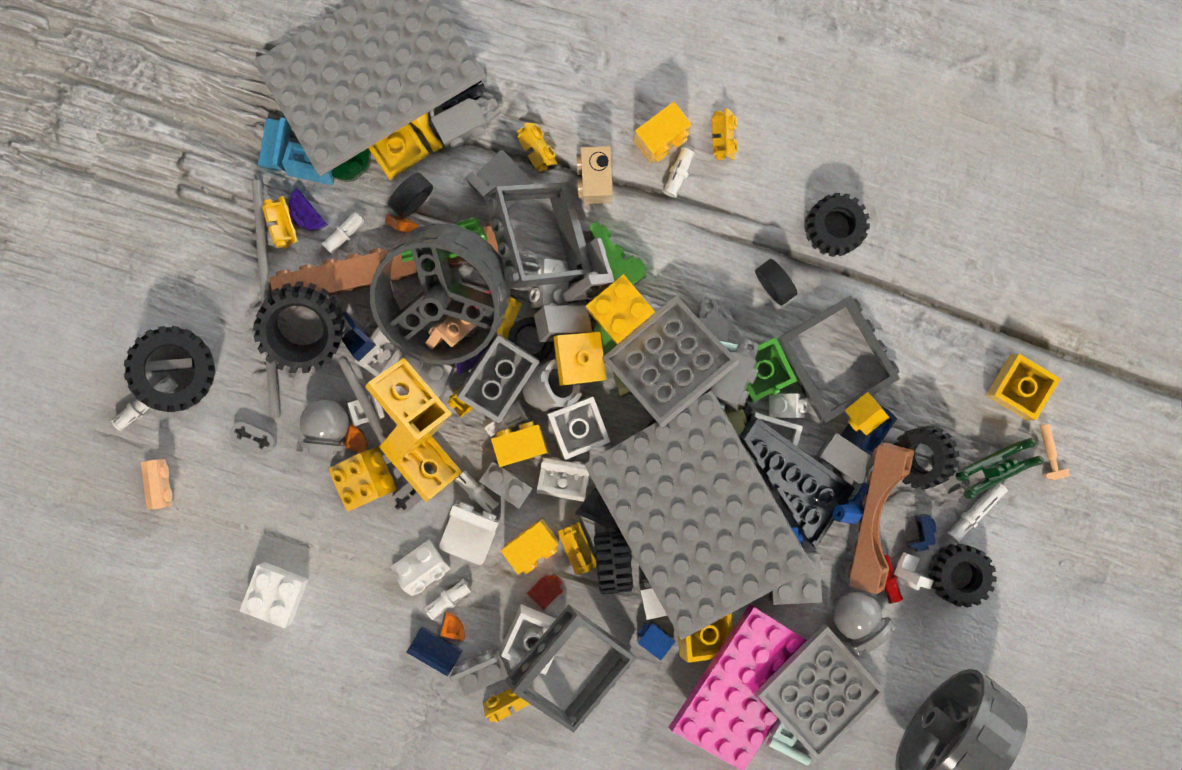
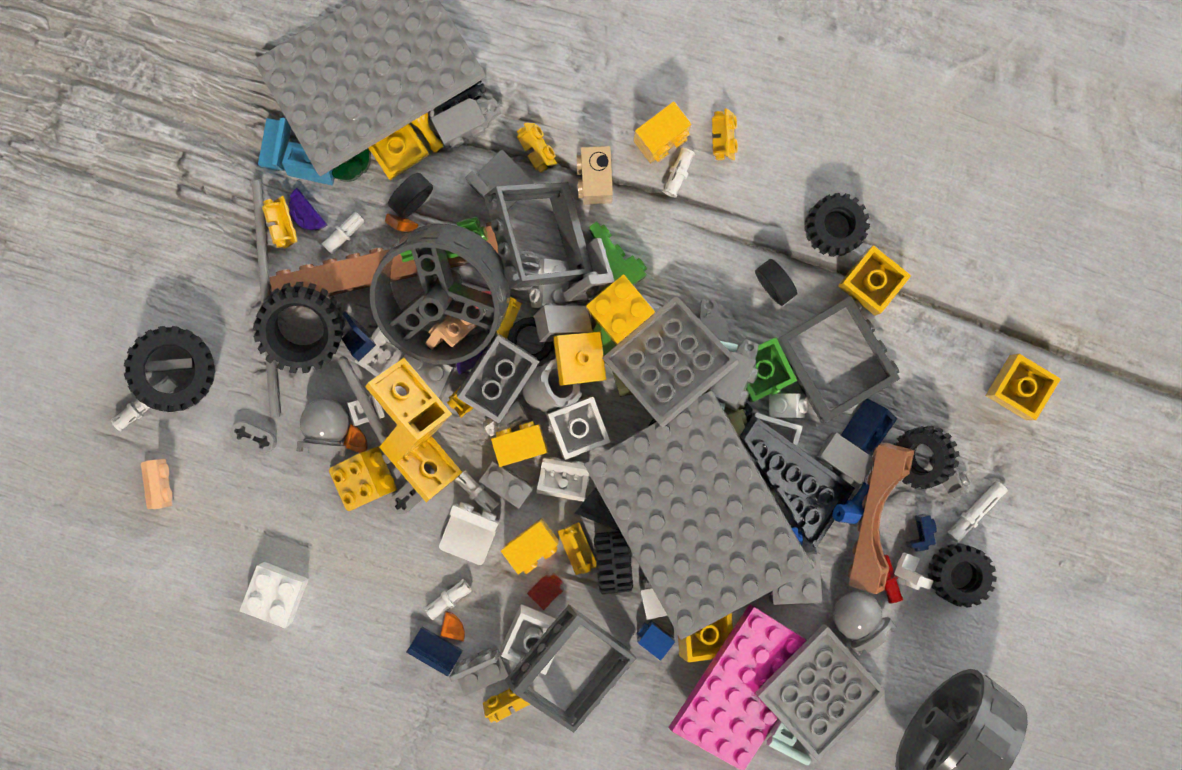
white bracket [390,539,450,596] -> none
yellow brick [845,392,889,435] -> none
dark green piece [955,438,1044,499] -> none
light nougat piece [1040,424,1070,480] -> none
none -> yellow brick [838,245,911,316]

